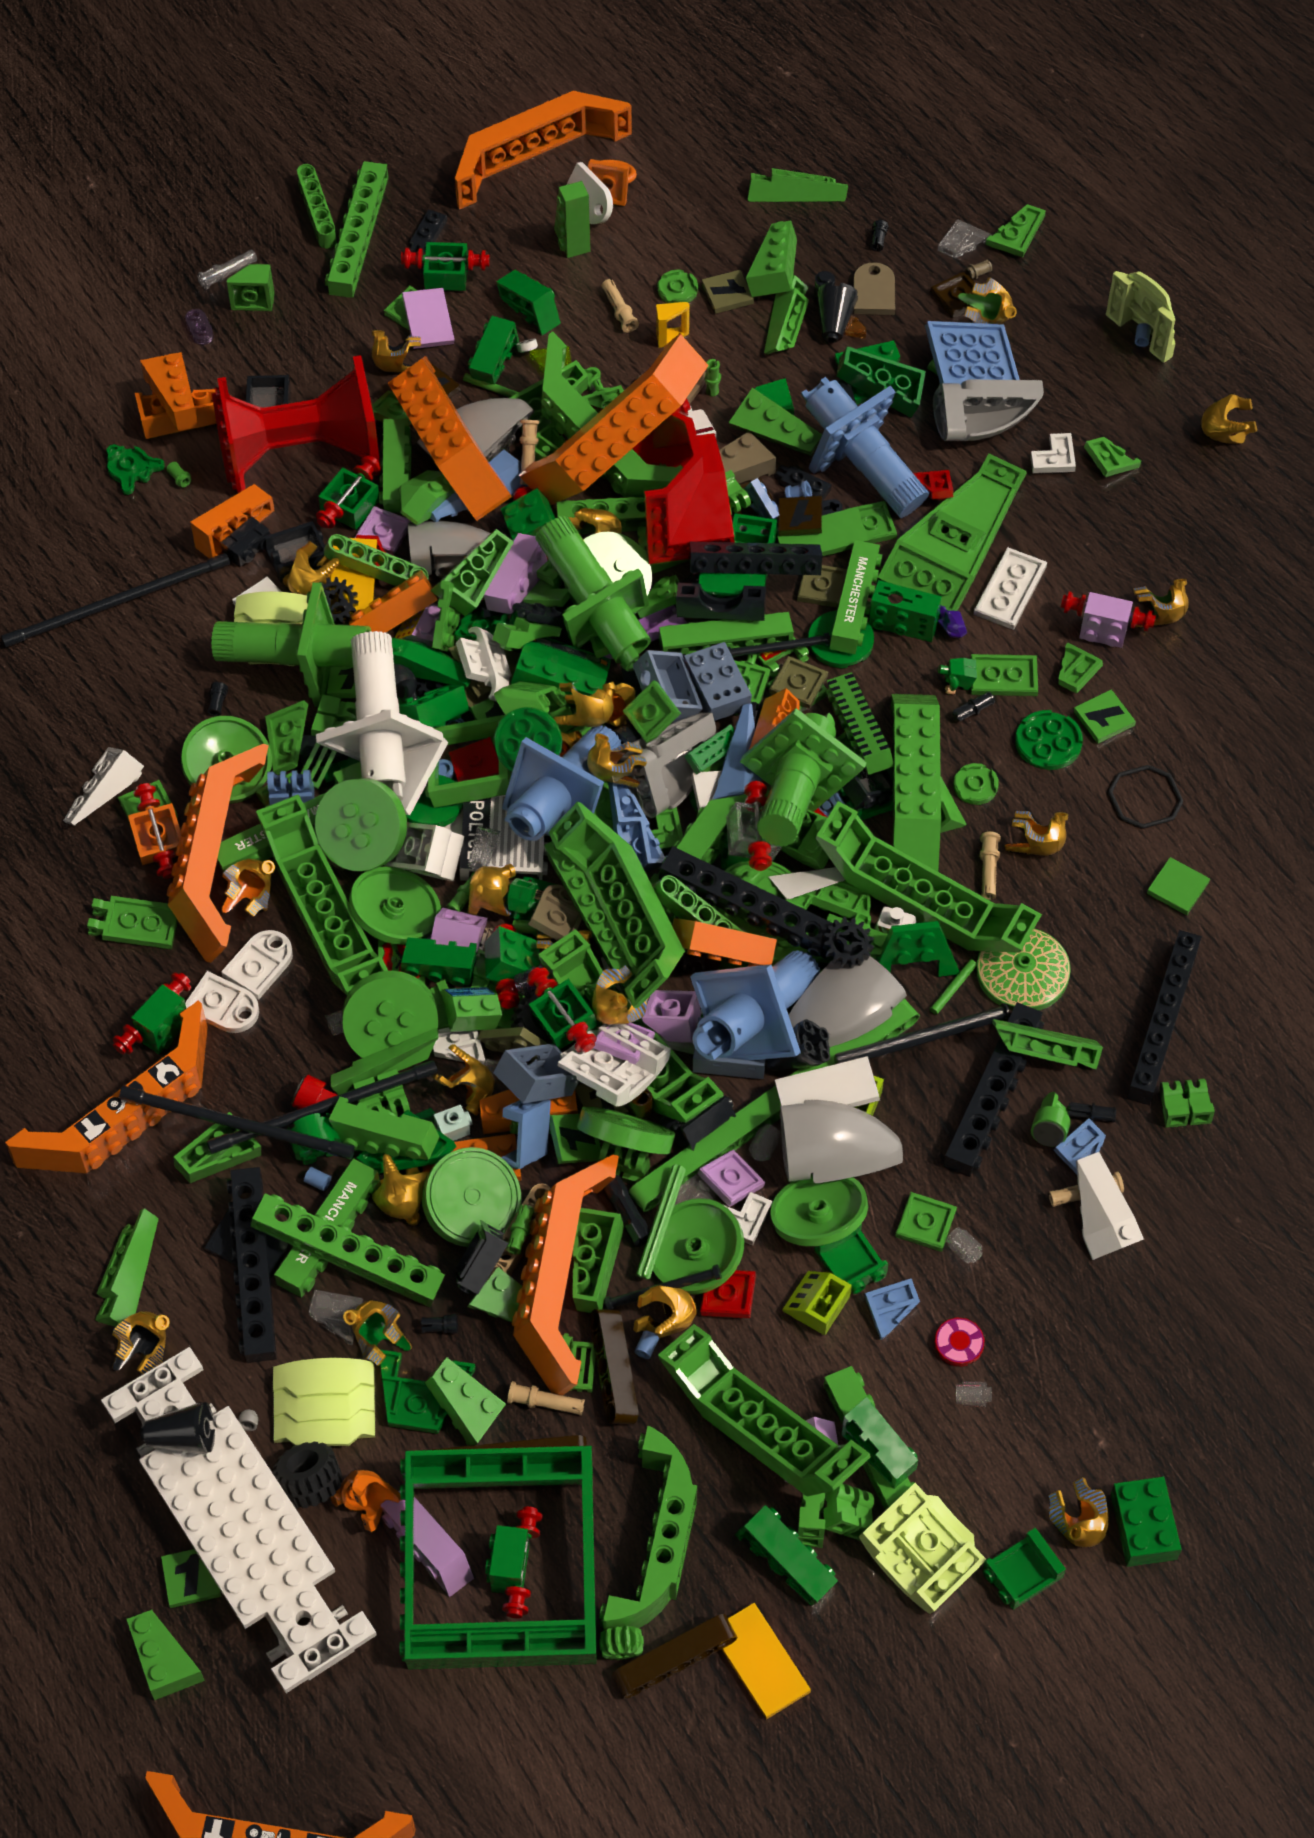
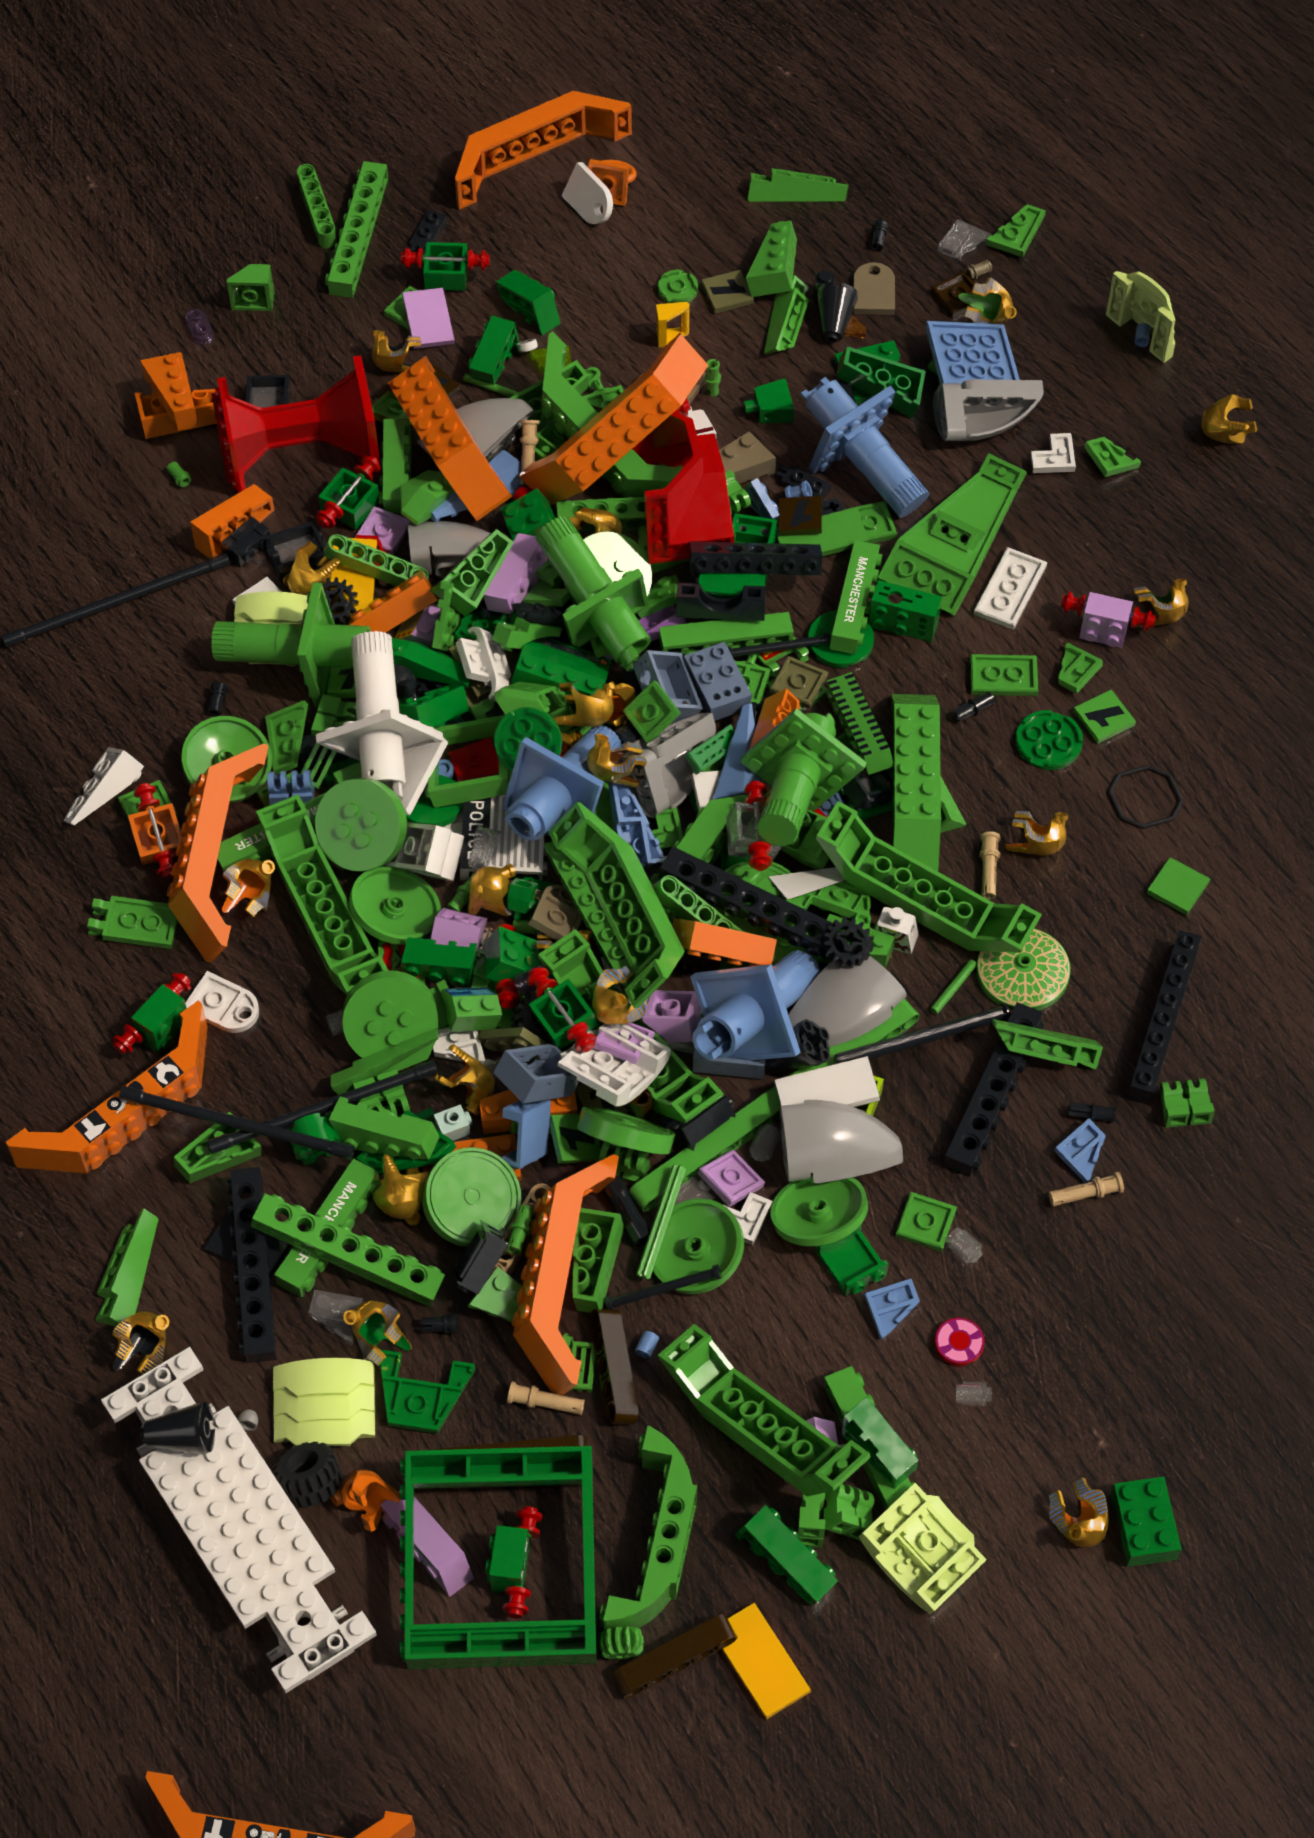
green tile [106,444,165,495] -> none
bright green wedge [127,1610,205,1700] -> none
bright green tile [161,1549,222,1608] -> none
clear pin [197,250,257,290] -> none
white tile [222,930,293,999] -> none
red piece [291,1074,337,1114] -> none
medium blue hinge [304,1167,331,1191] -> none
bright green wedge [425,1357,506,1446] -> none
bright green wedge [554,181,590,258] -> none
tan pin [602,279,639,333] -> none
pearl gold piece [633,1285,697,1338] -> none
red plate [700,1270,756,1318] -> none
bright green wedge [729,388,822,456] -> none
lime slope [782,1271,852,1335] -> none
olive tile [797,565,848,608] -> none
green wing [876,921,959,977] -> none
red wing [913,470,953,500] -> none
dark purple piece [937,605,968,638] -> none
green piece [938,658,977,695] -> none
bright green tile [954,763,999,805] -> none
green panel [983,1527,1066,1610] -> none
piece [1031,1092,1071,1147] -> none
white wedge [1076,1152,1144,1260] -> none

